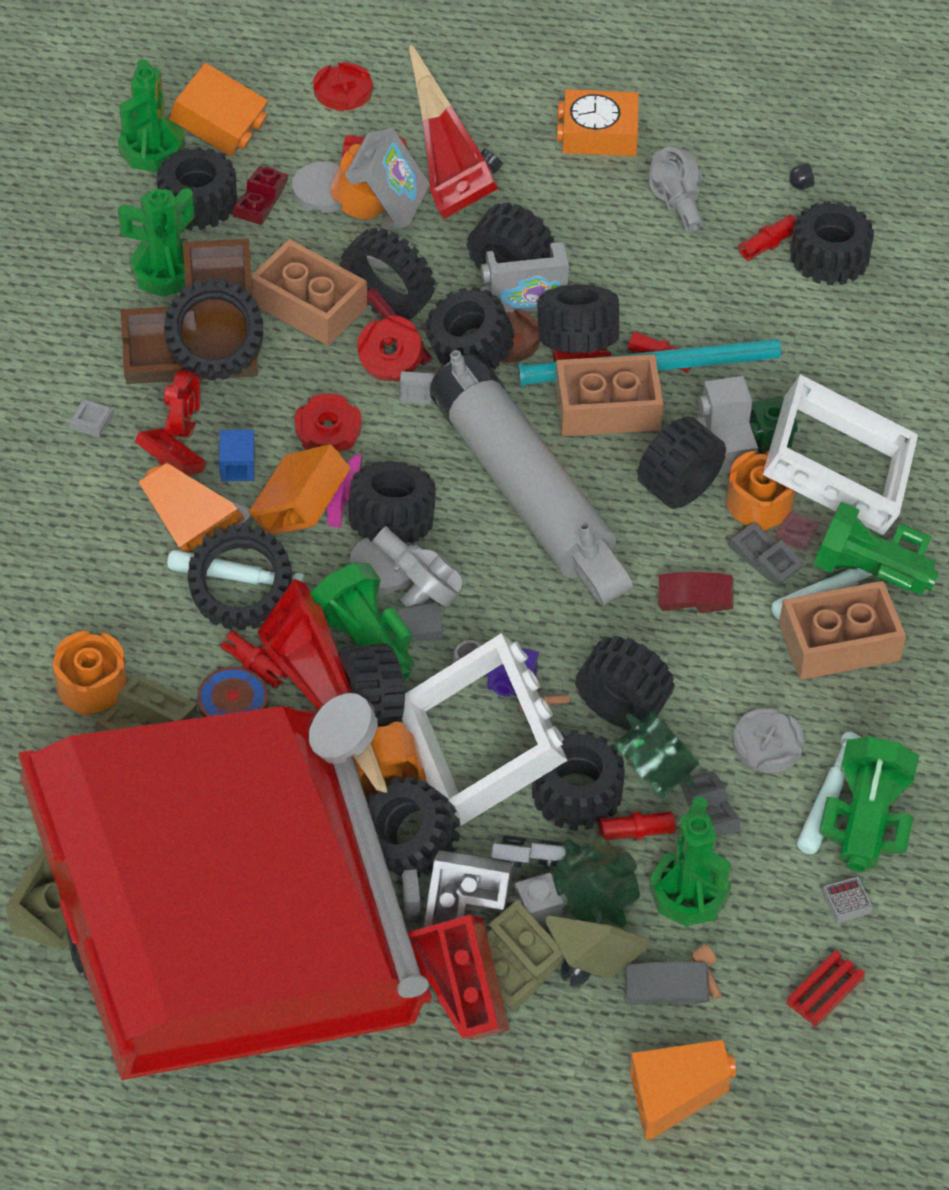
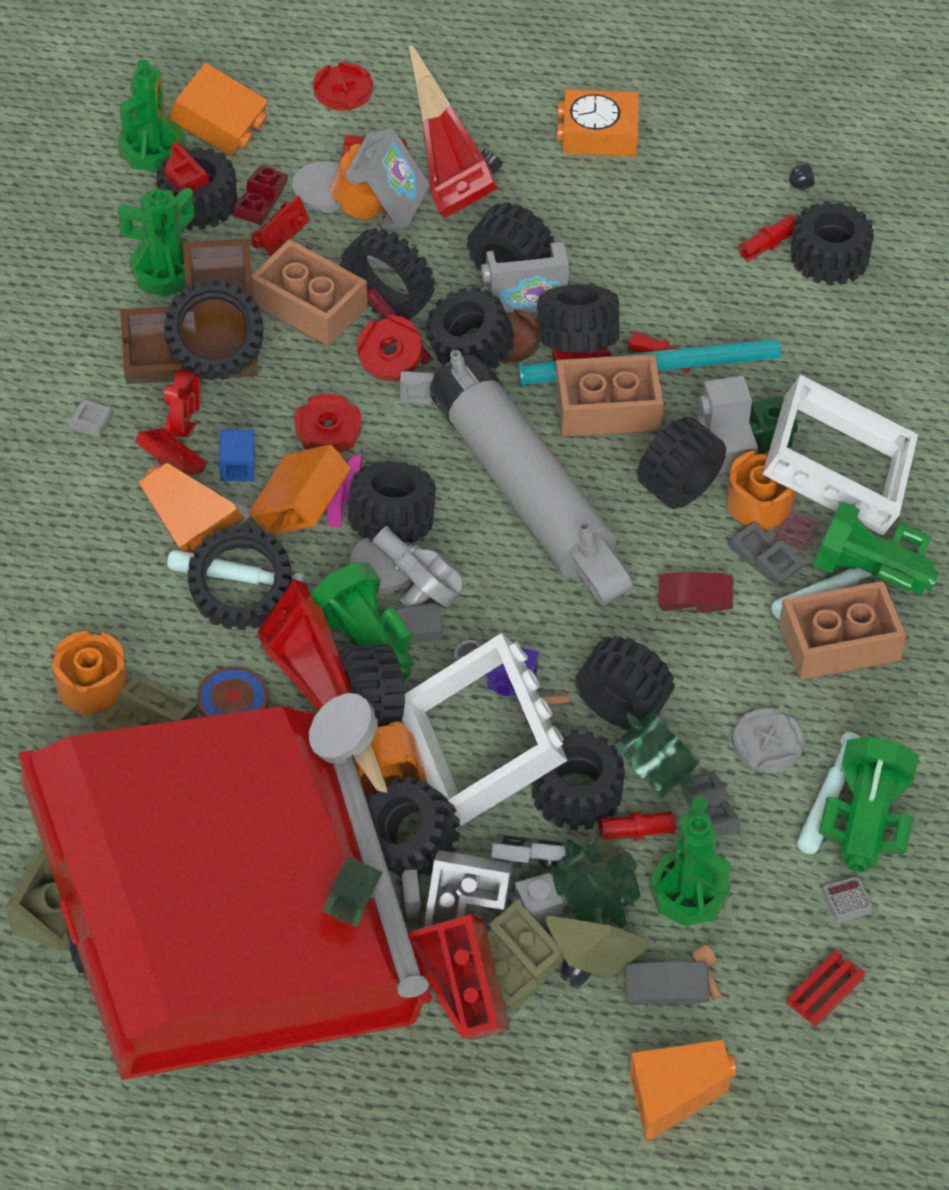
red pin [221,631,288,689] -> none
light grey pin [649,147,704,232] -> none
none -> red tile [165,141,209,192]
none -> red hinge [250,195,310,257]
none -> clear green brick [323,856,383,928]

